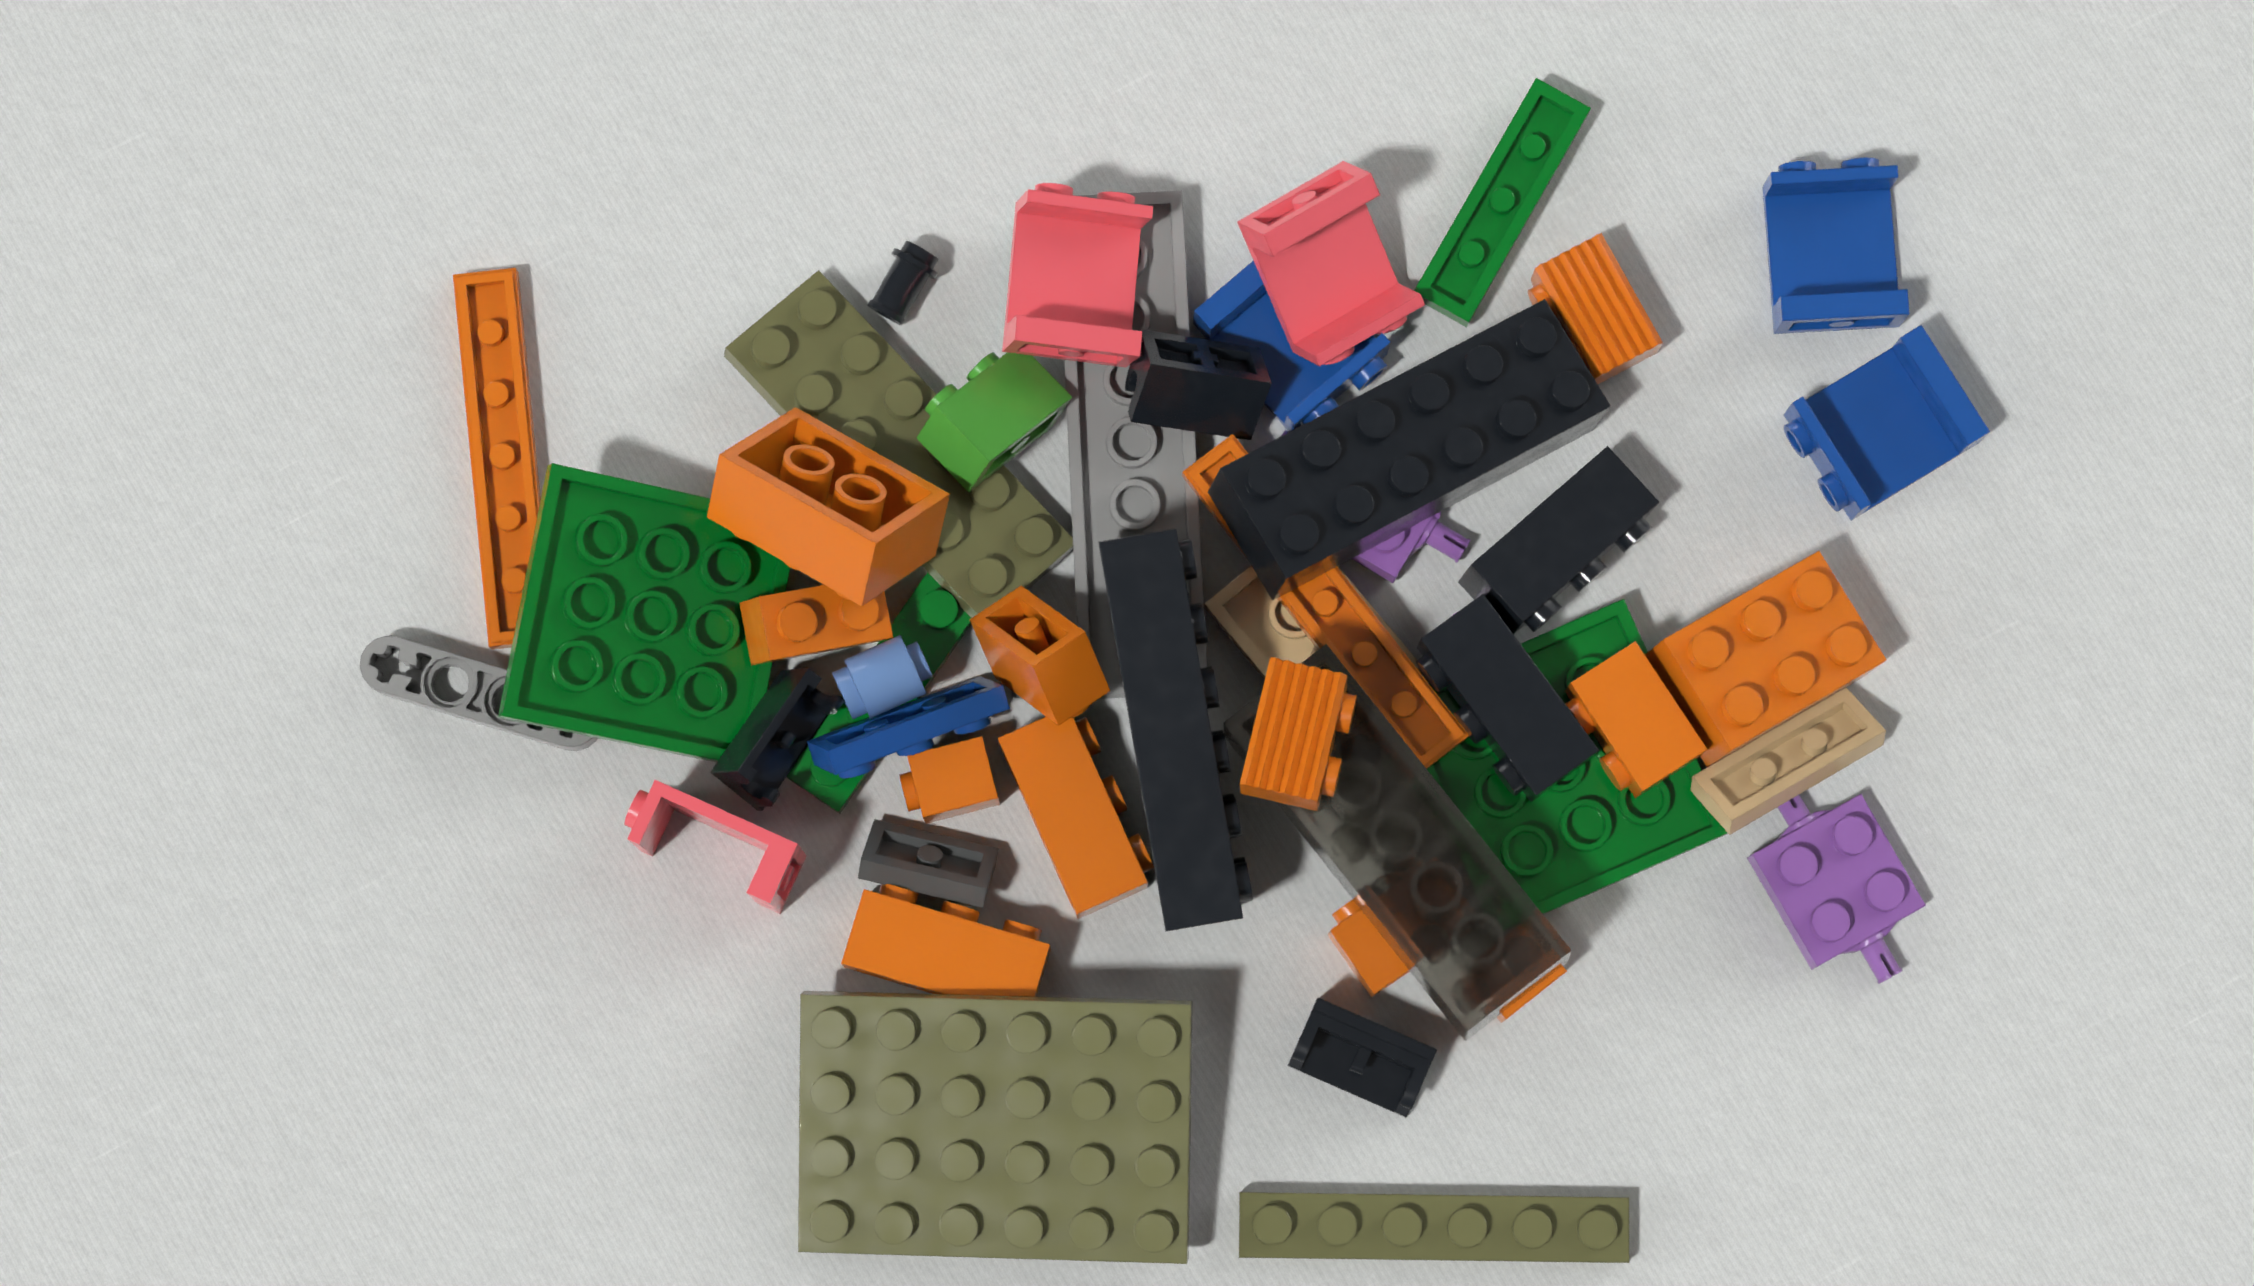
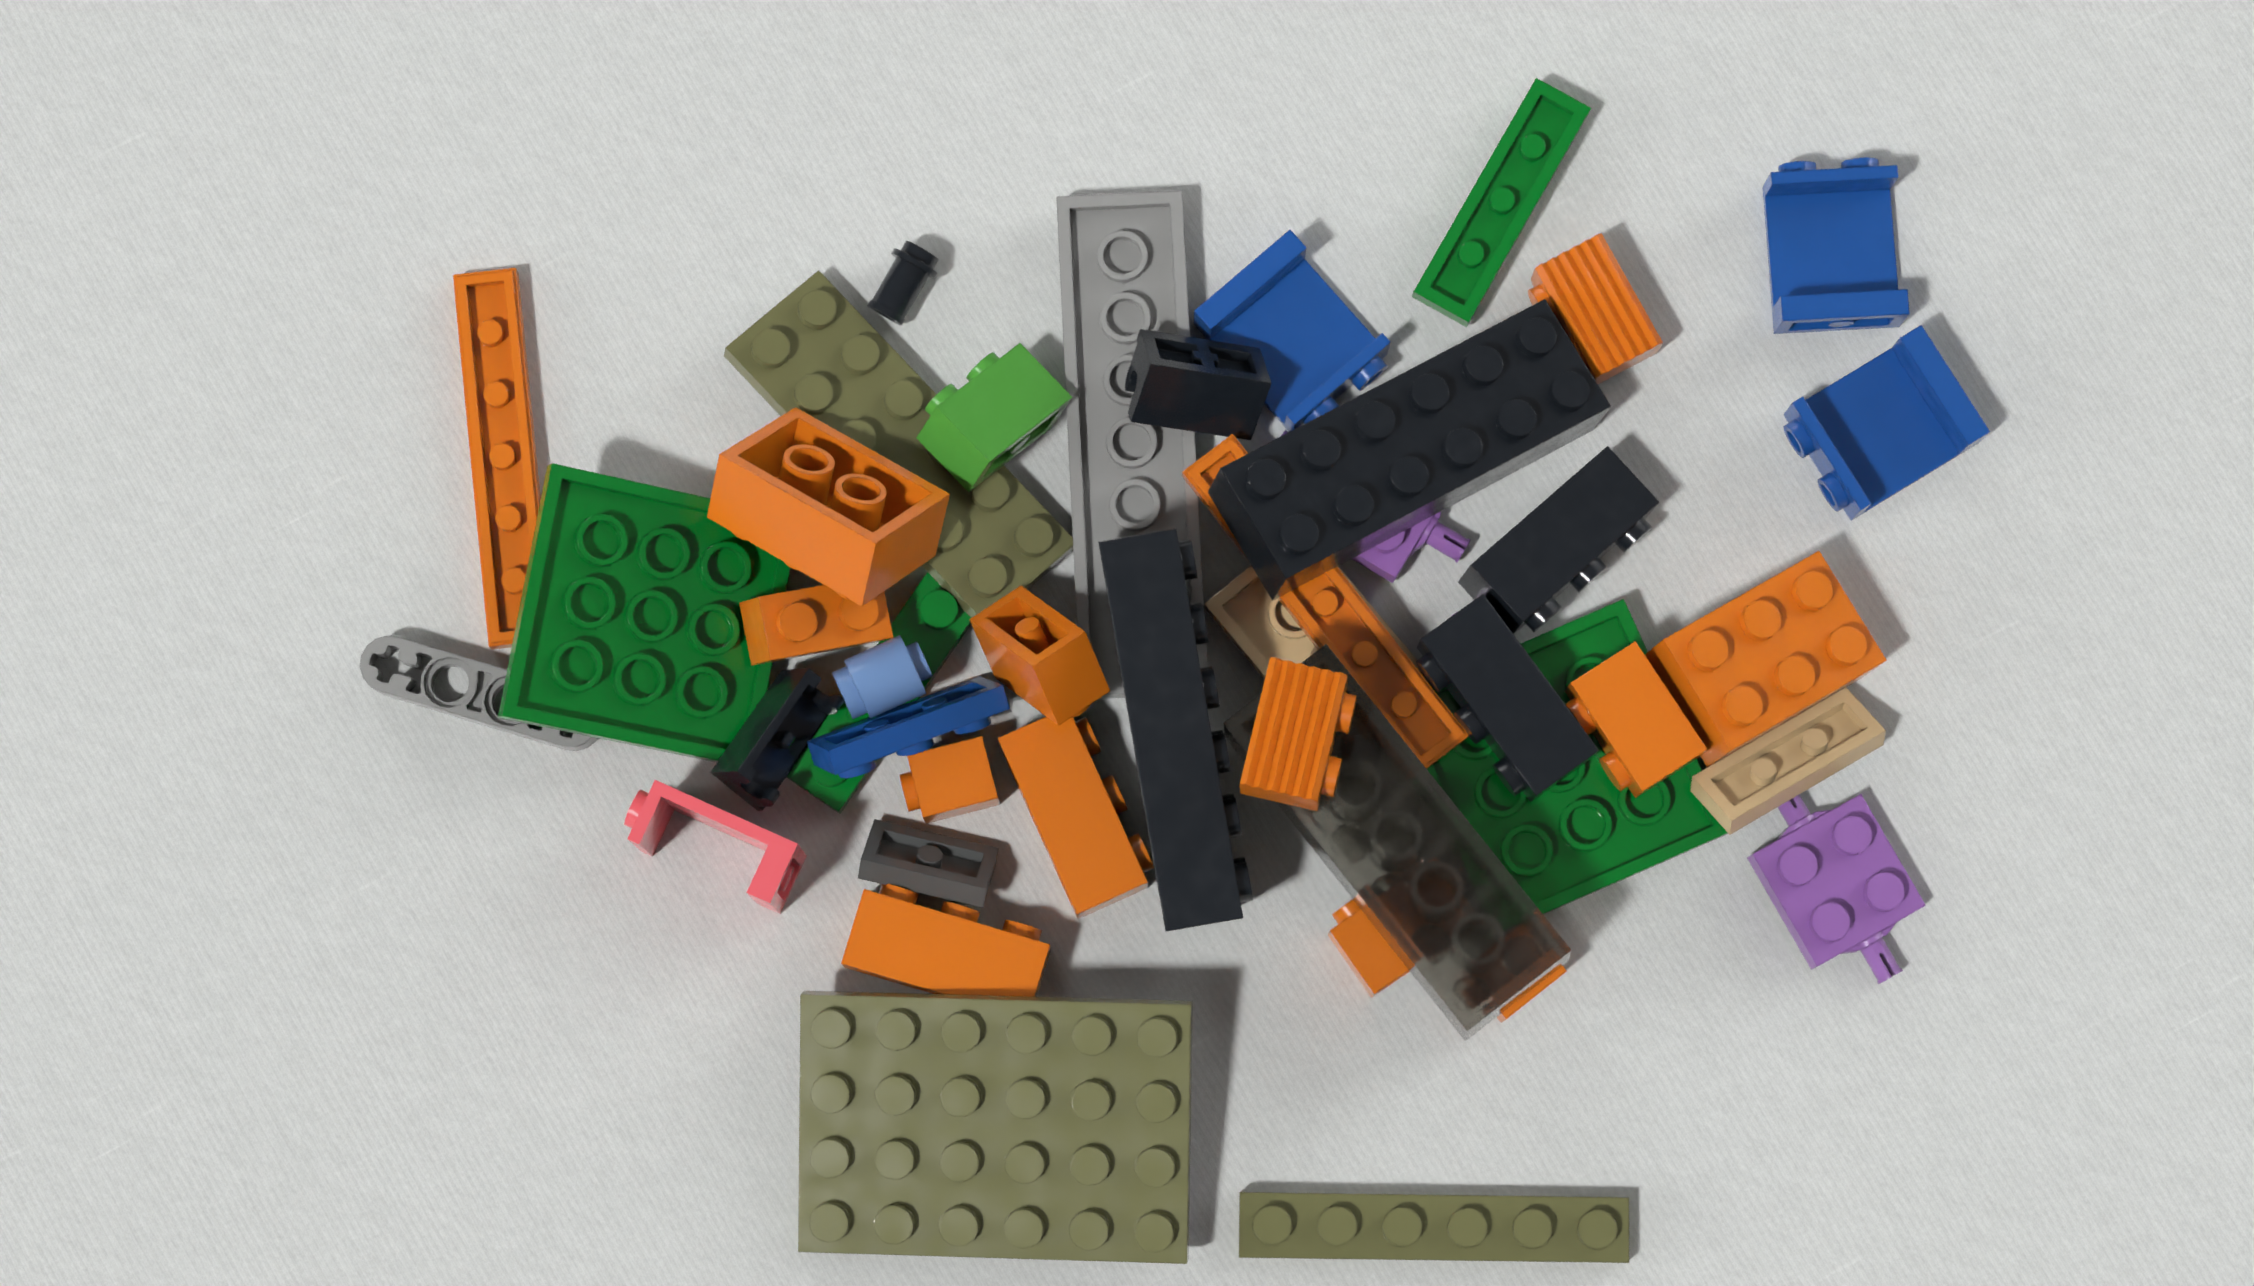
coral panel [1002,183,1153,368] -> none
coral panel [1237,161,1425,367] -> none
black hinge [1288,998,1438,1118] -> none

